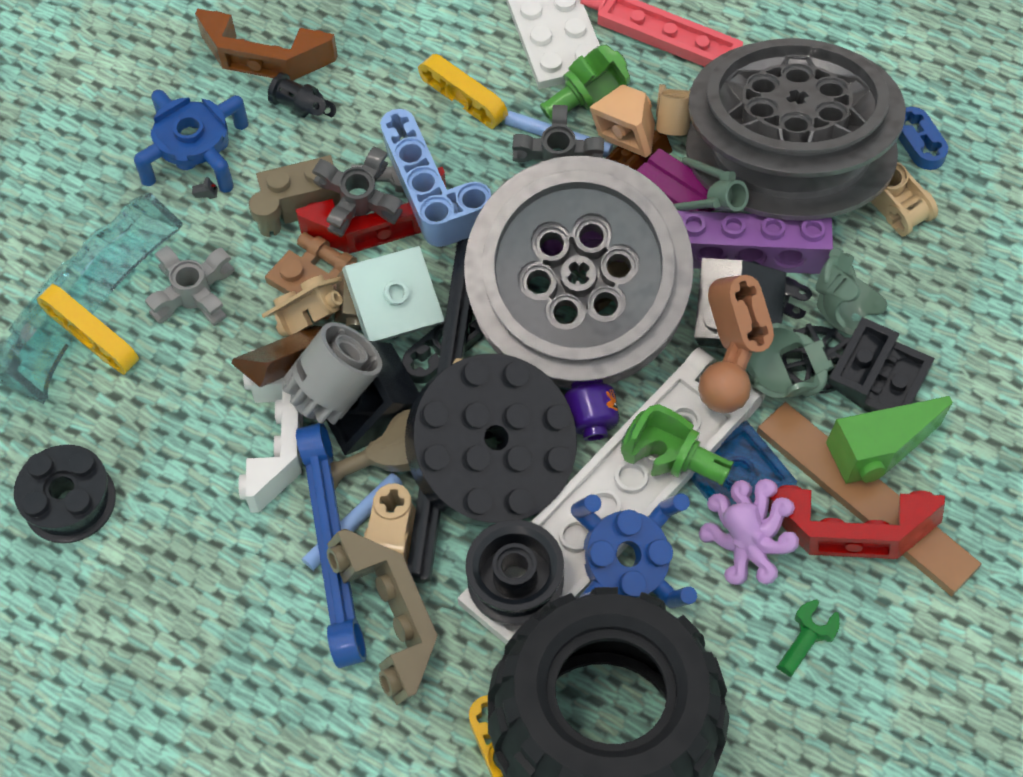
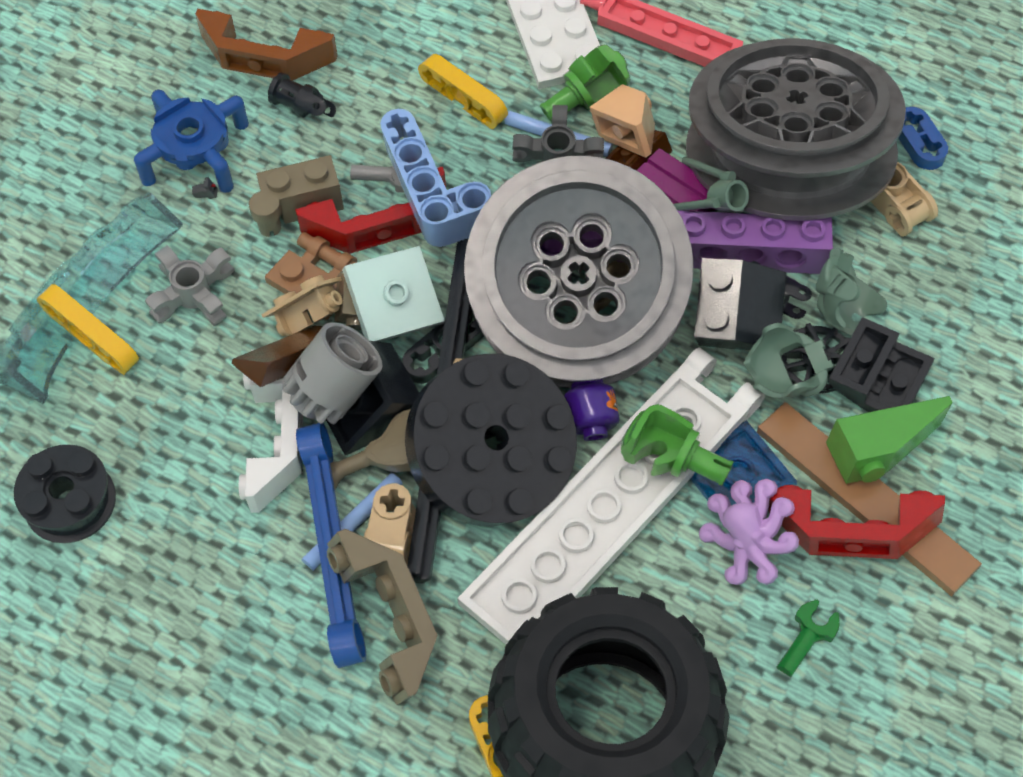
dark grey pin [312,146,403,237] -> none
black wheel [465,520,564,626] -> none
blue plate [571,493,697,609] -> none
tan piece [656,84,691,136] -> none
nougat beam [698,275,774,414] -> none

